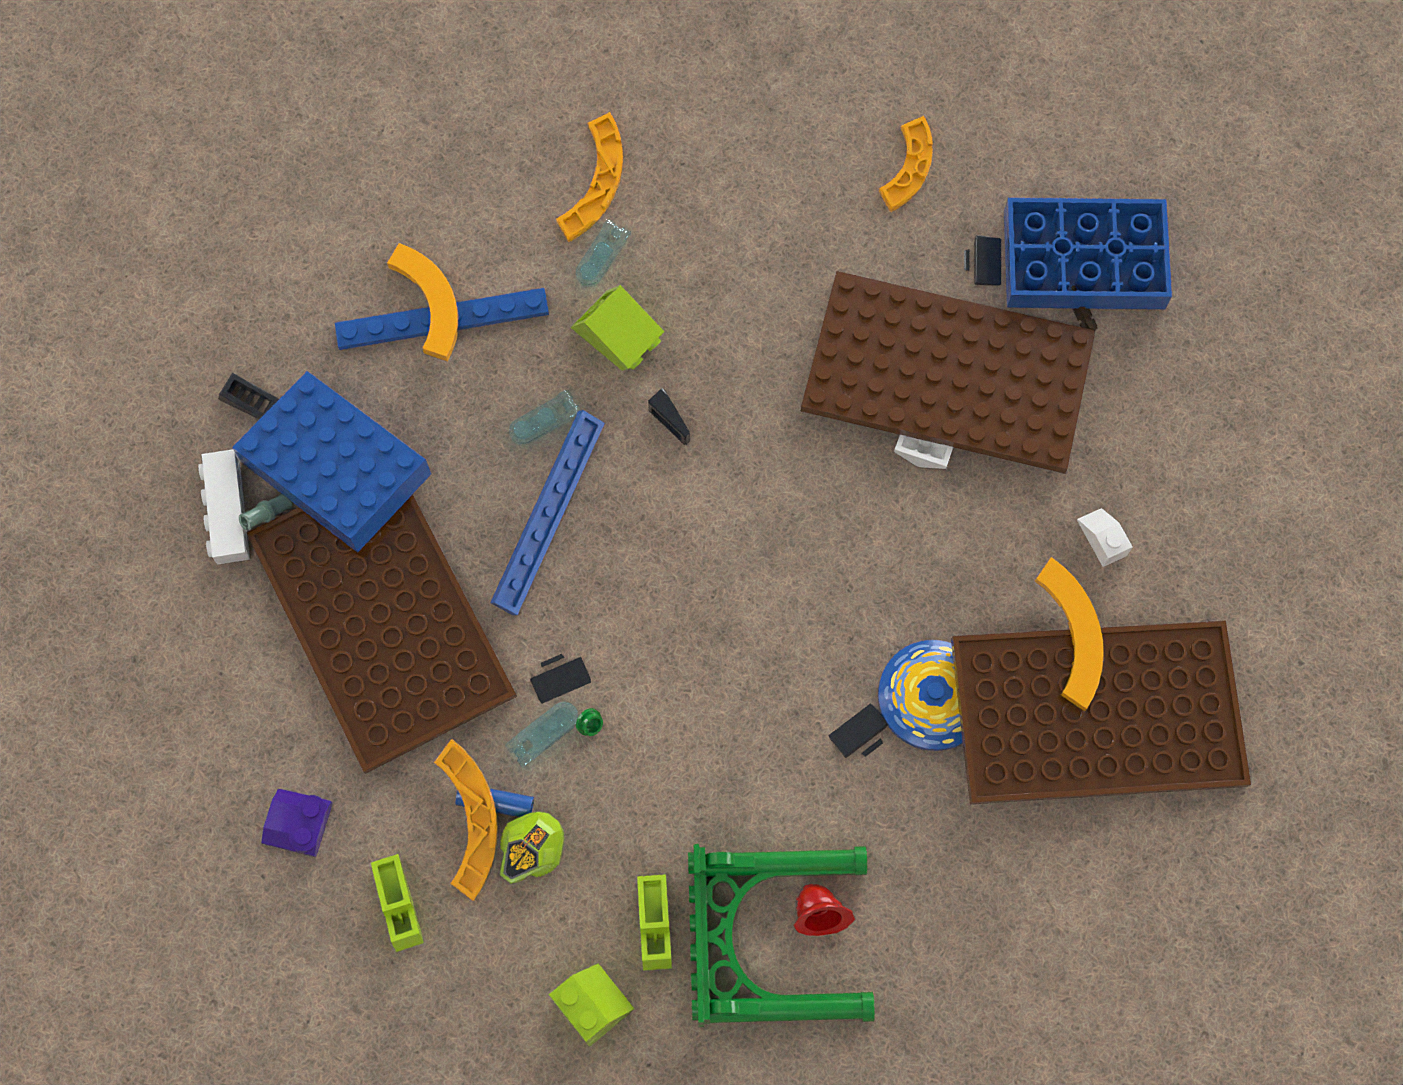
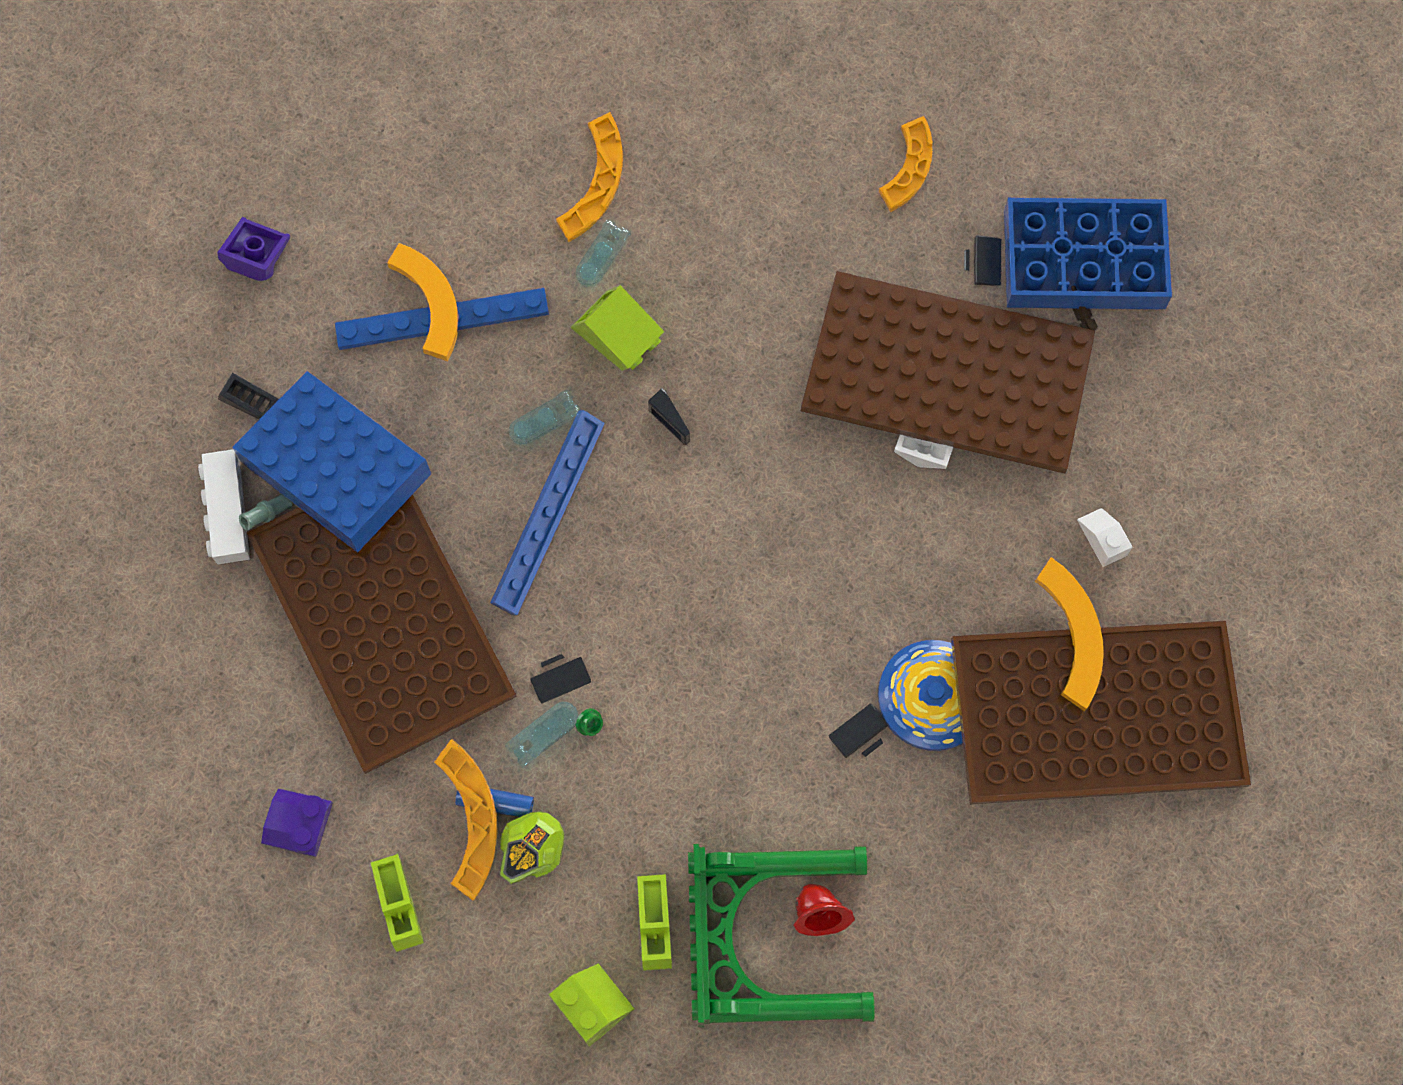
none -> dark purple slope [217,217,290,281]

